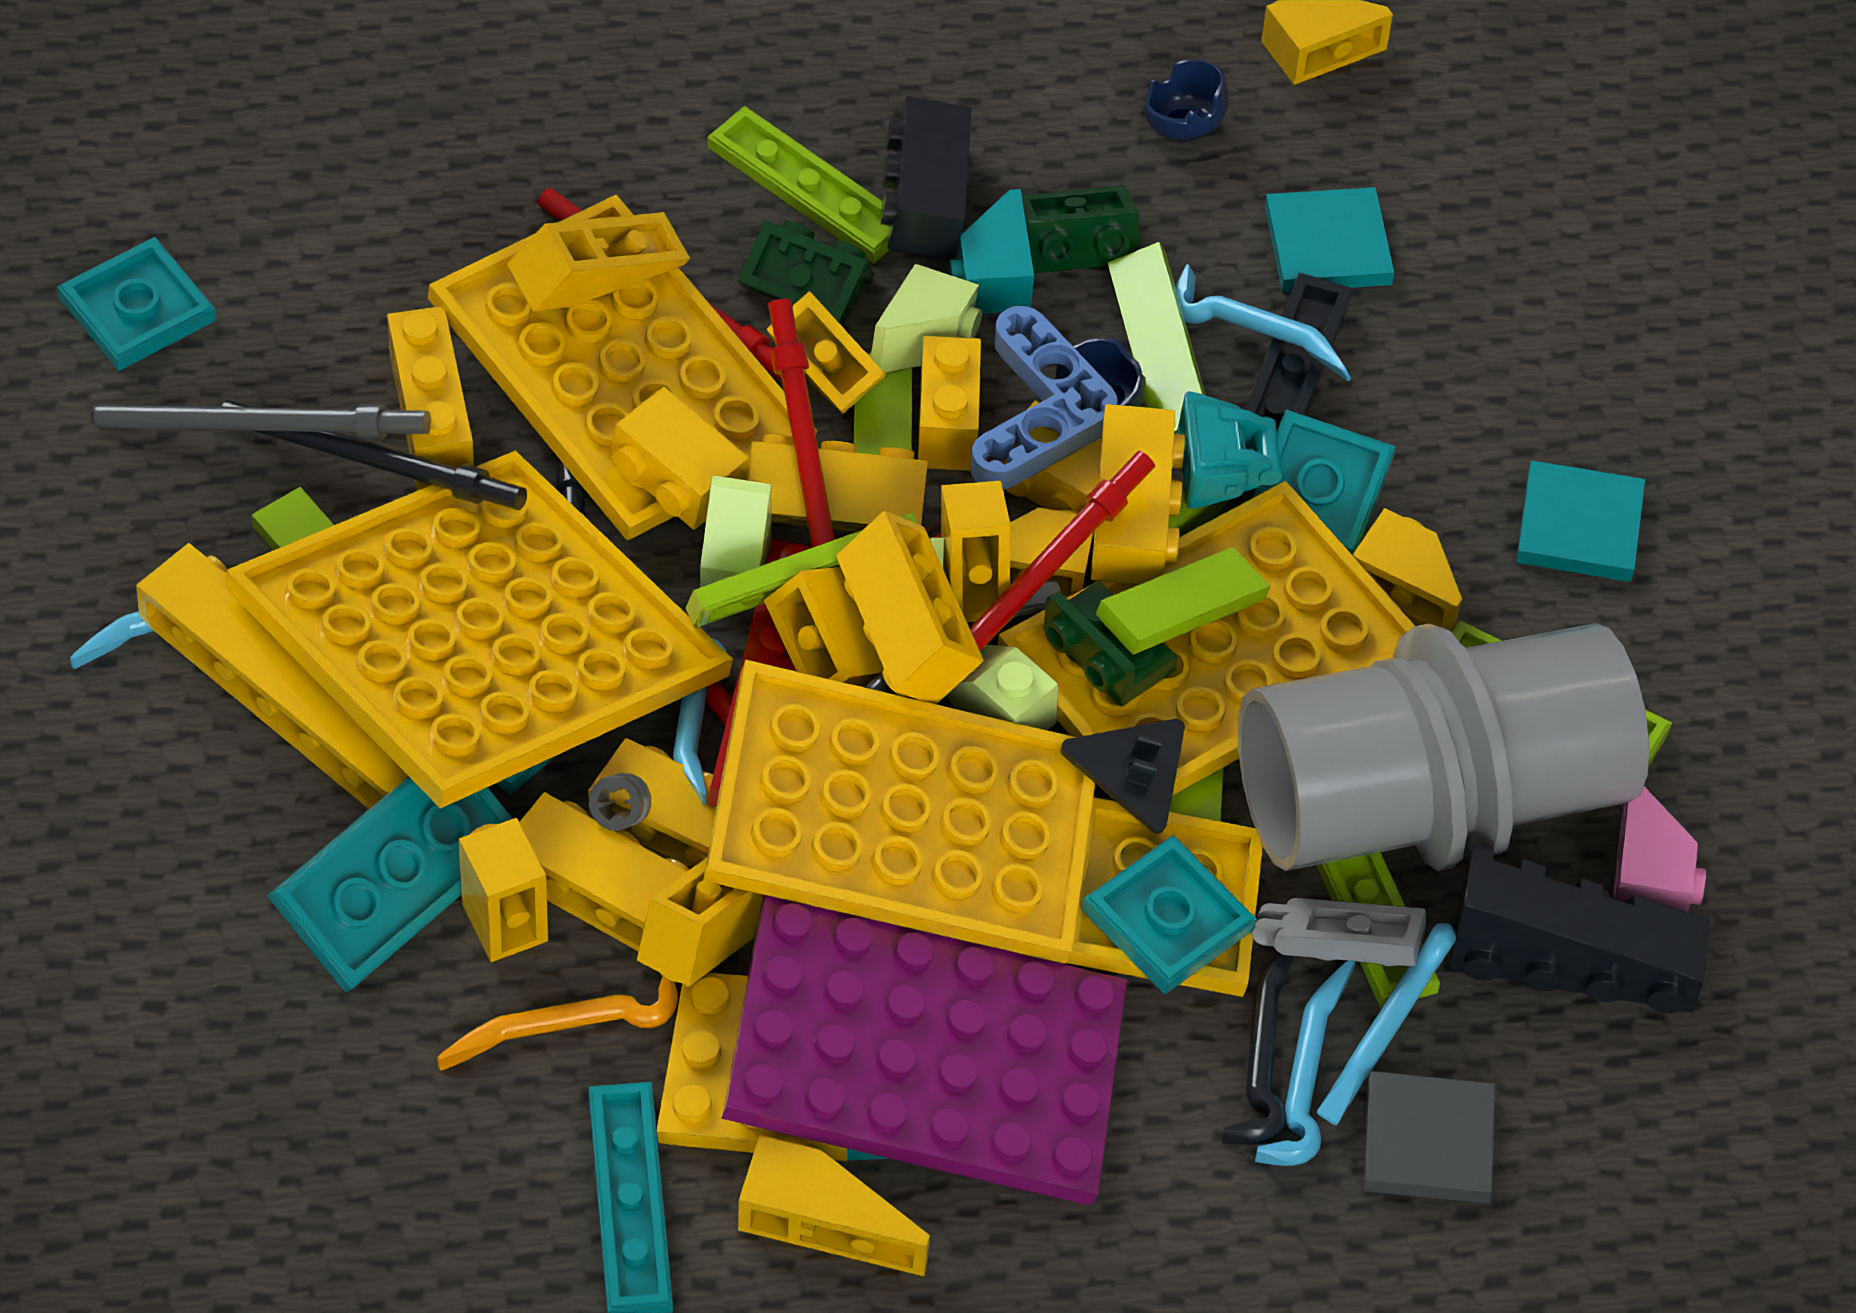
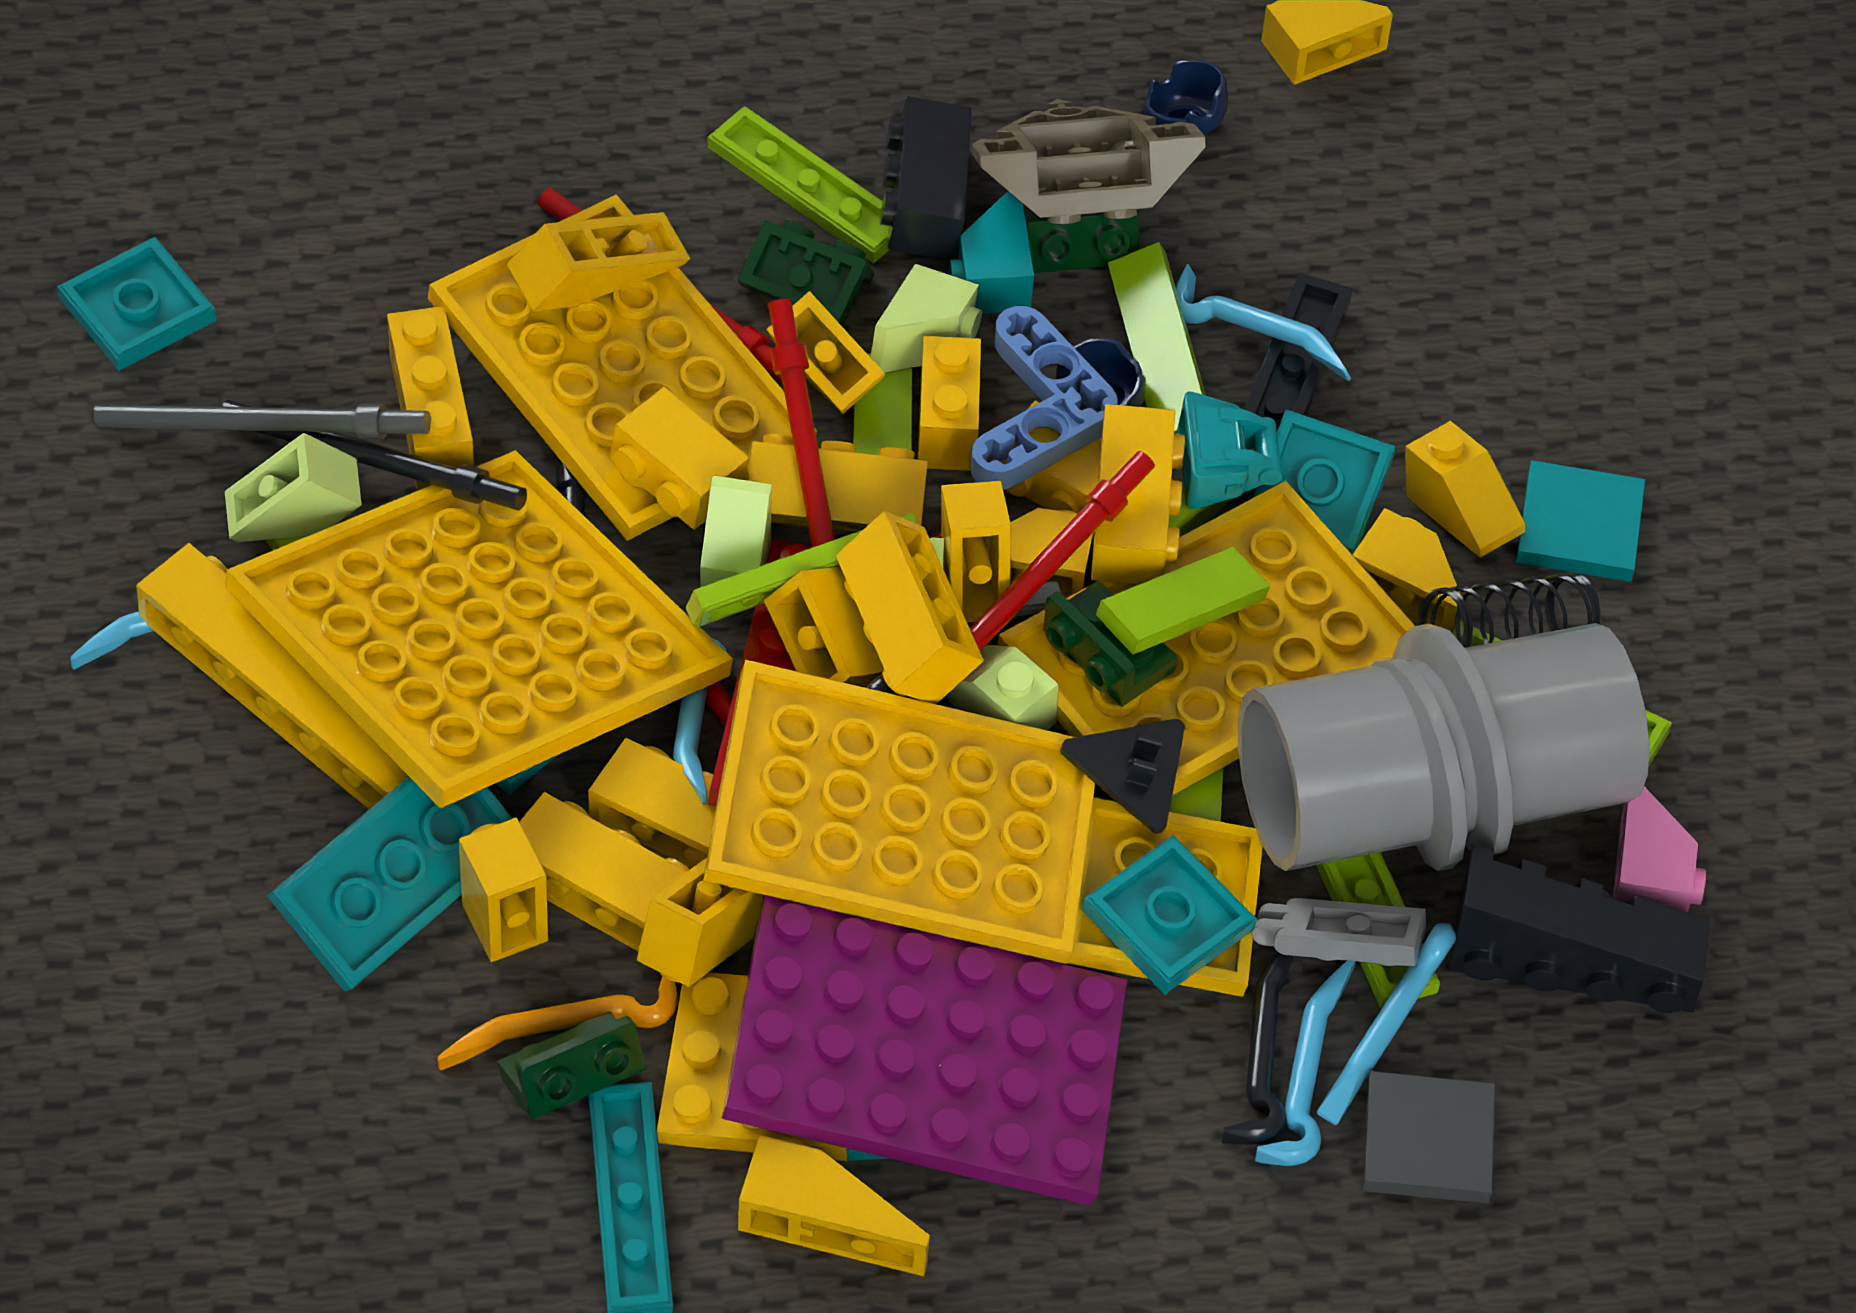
dark grey bush [589,772,651,831] -> none
teal tile [1264,187,1394,292] -> none
none -> yellowish green slope [225,433,362,542]
none -> dark green bracket [497,1012,646,1119]
none -> dark tan wedge [972,99,1206,224]
none -> yellow slope [1405,421,1525,558]
none -> black piece [1418,572,1601,648]

